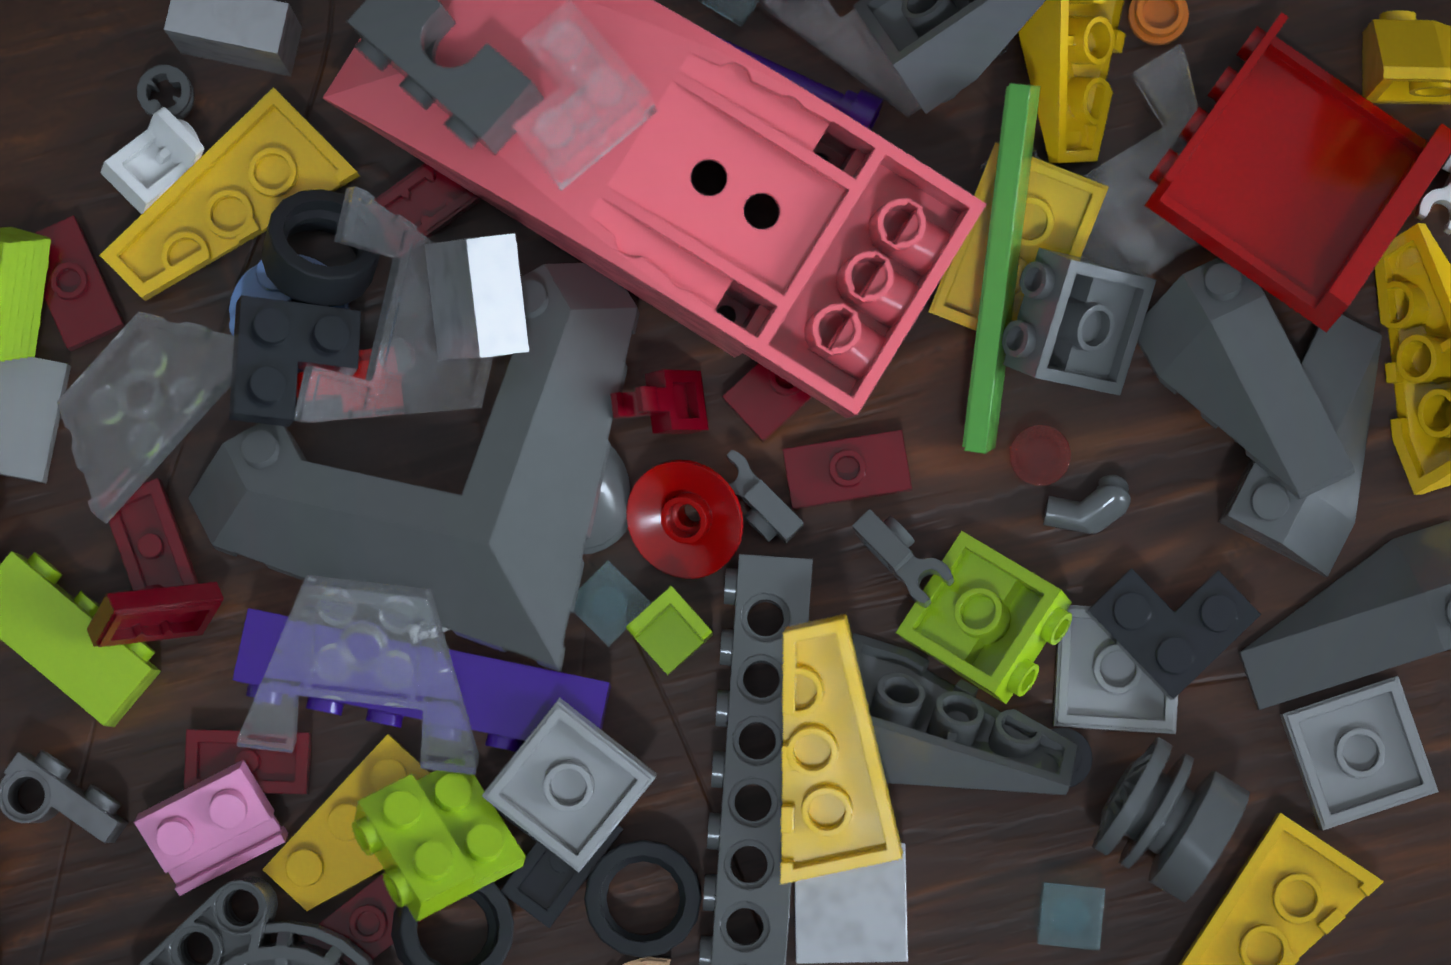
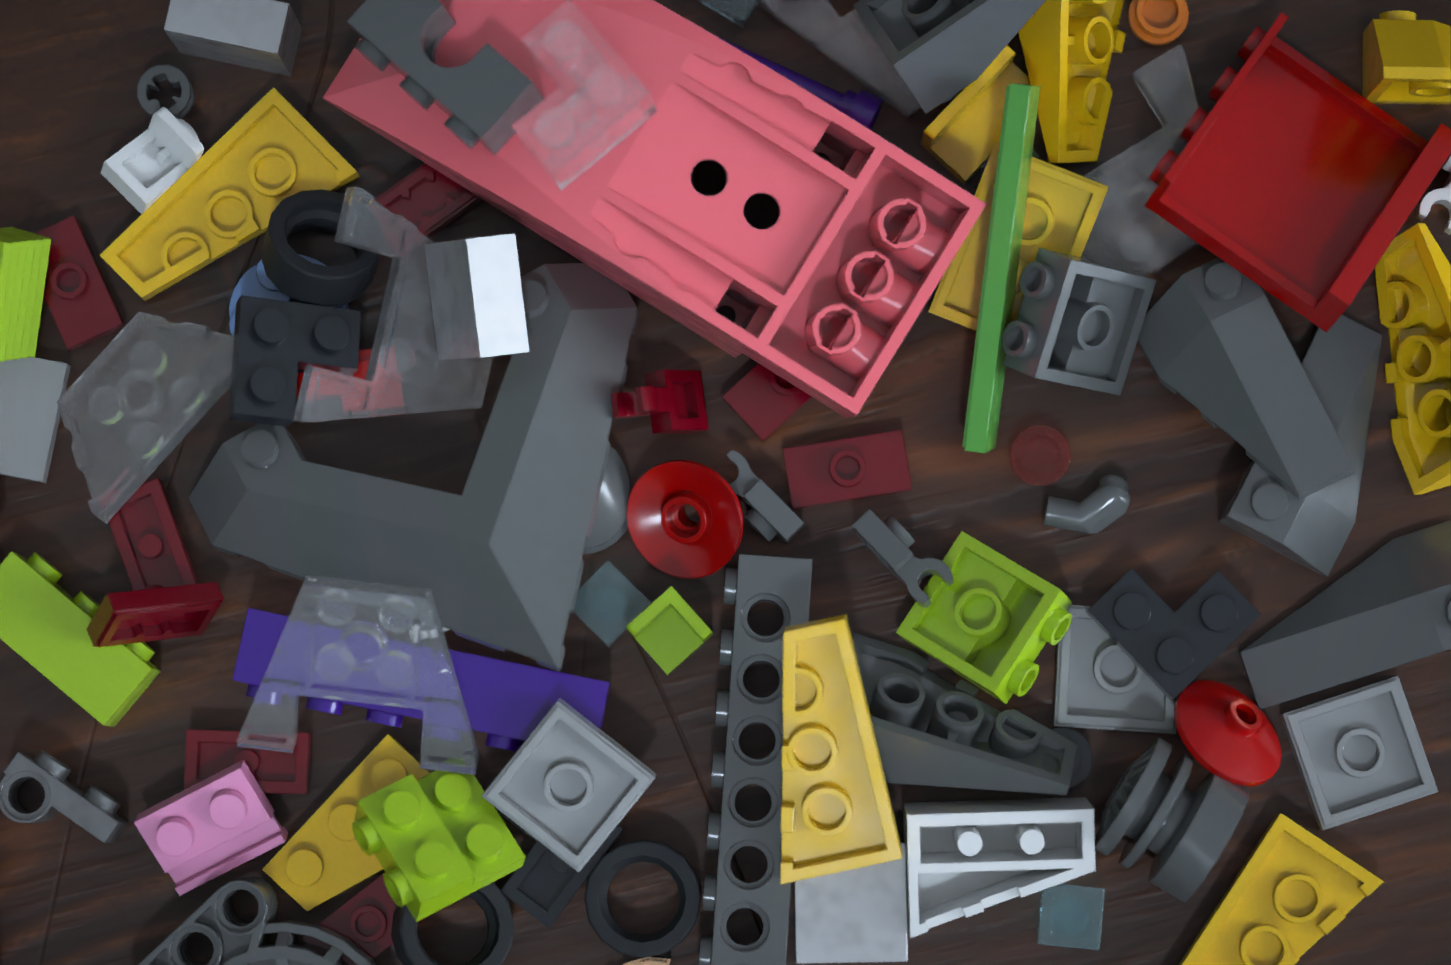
none -> white wedge [903,797,1095,938]
none -> yellow panel [920,45,1031,185]
none -> red dish [1174,680,1282,787]

